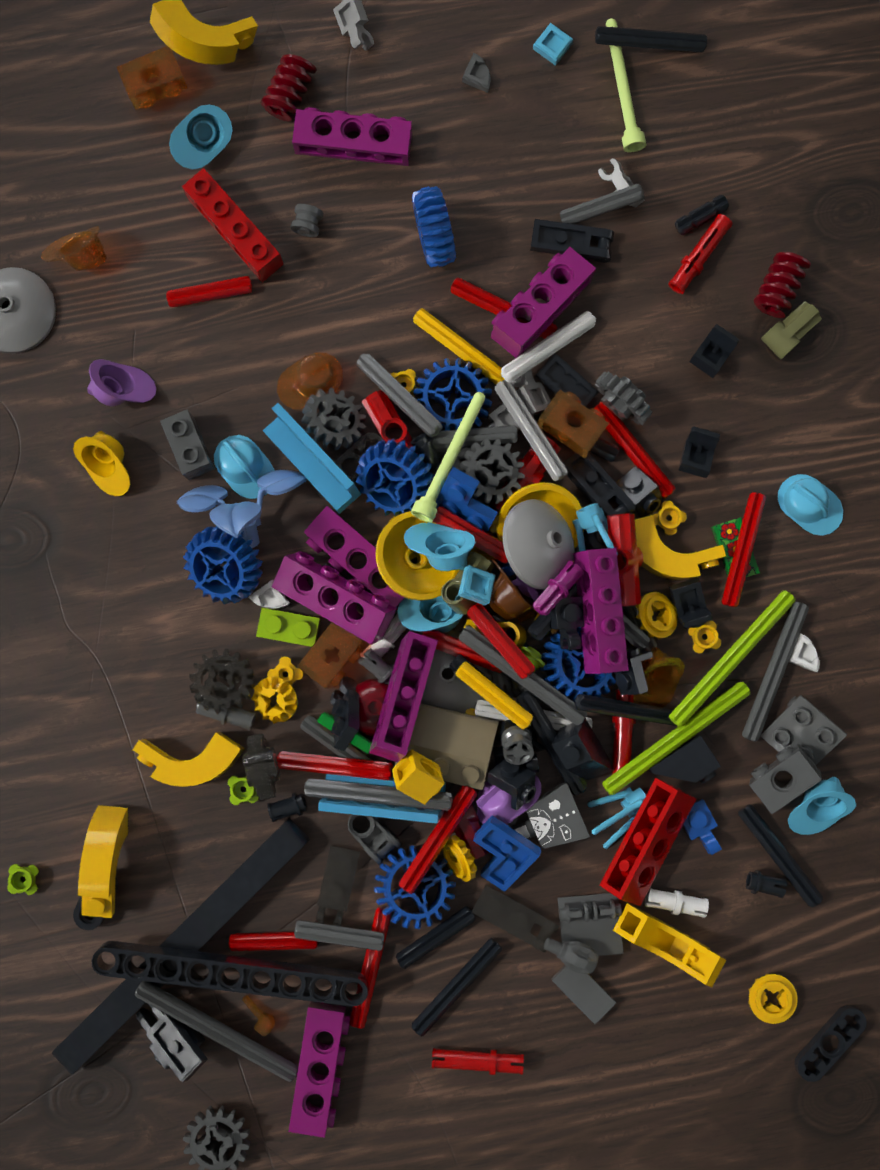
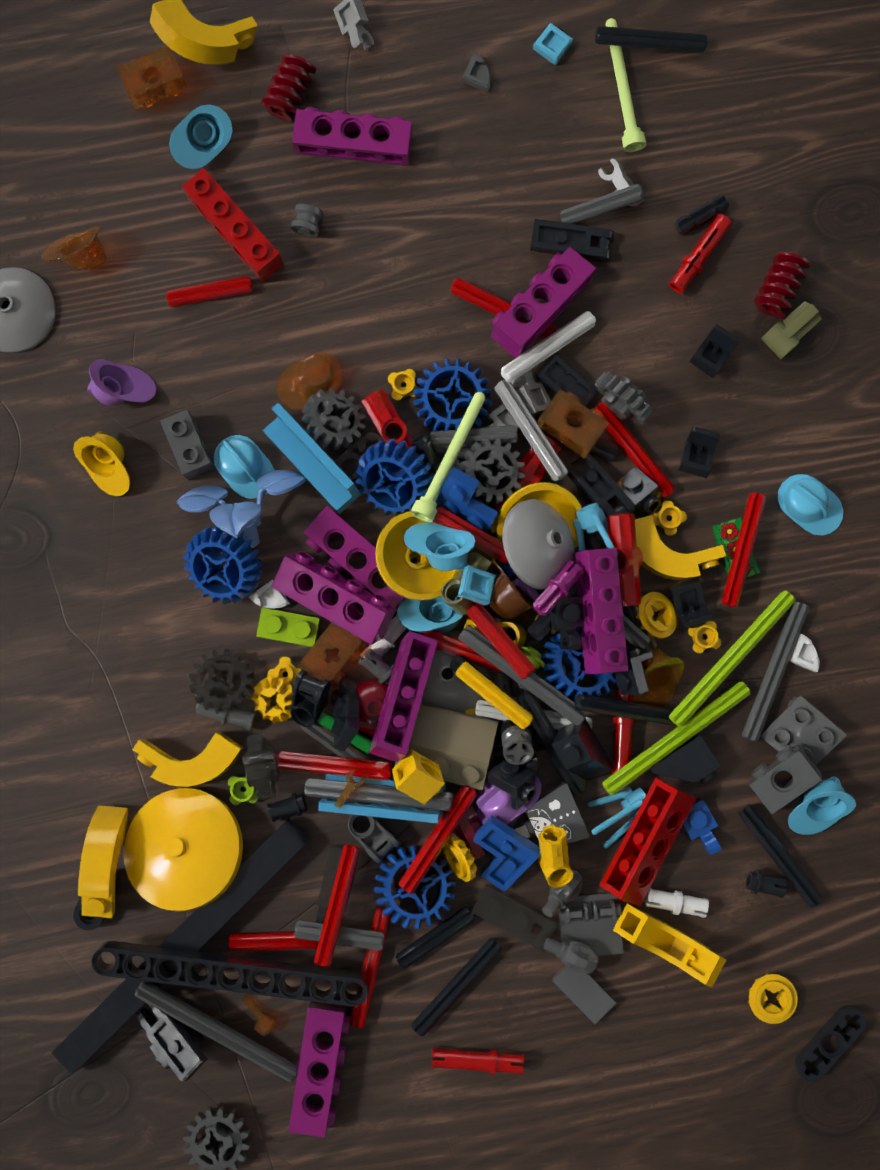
lime plate [7,864,39,895] -> none
dark grey axle [356,354,443,437] -> none
blue gear [412,186,456,267] -> none
yellow axle [413,308,505,385] -> none
none -> yellow dish [124,788,243,911]
none -> black piece [290,669,331,727]
none -> red axle [314,844,360,967]
none -> clear orange hand [334,767,367,809]
none -> yellow piece [538,825,573,888]
none -> dark grey piece [542,869,583,917]

